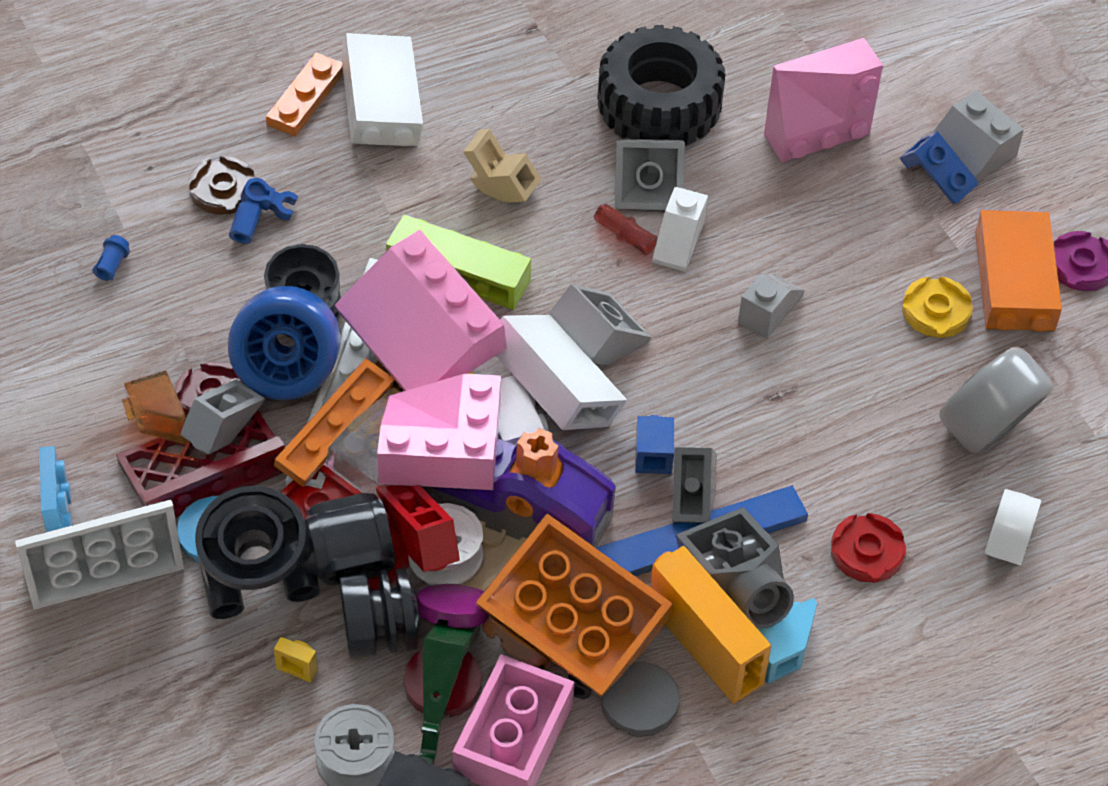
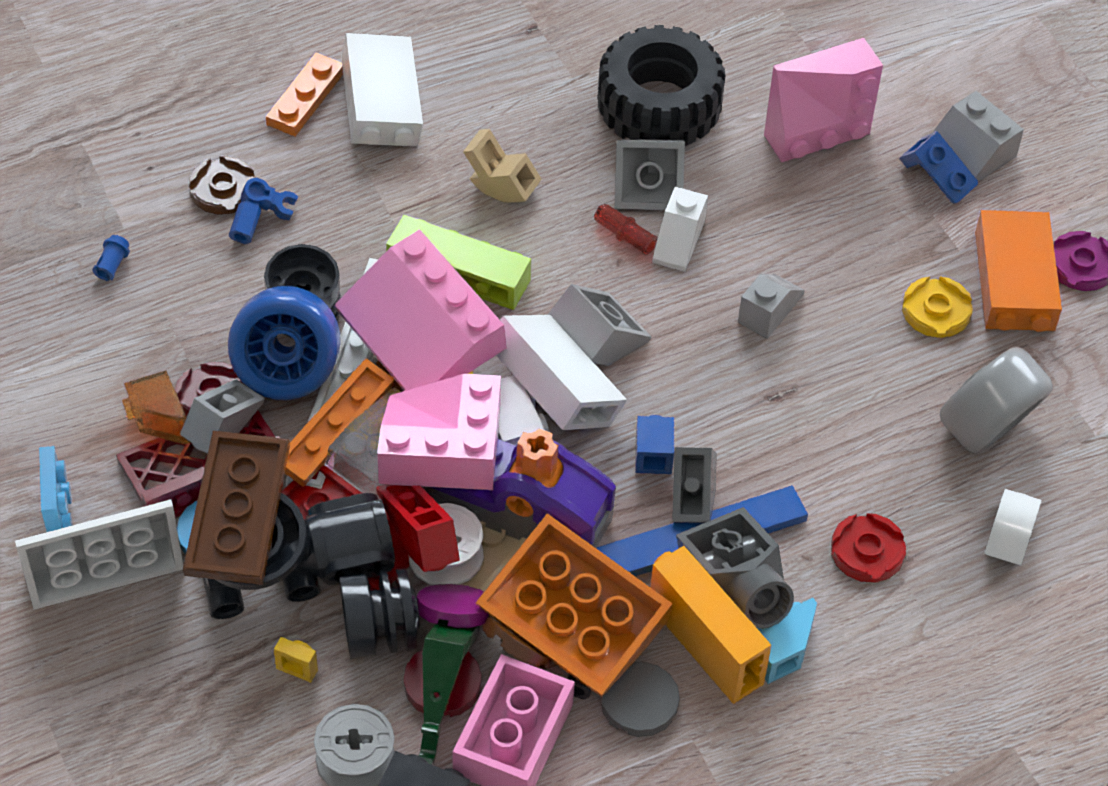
none -> reddish brown tile [183,430,290,585]

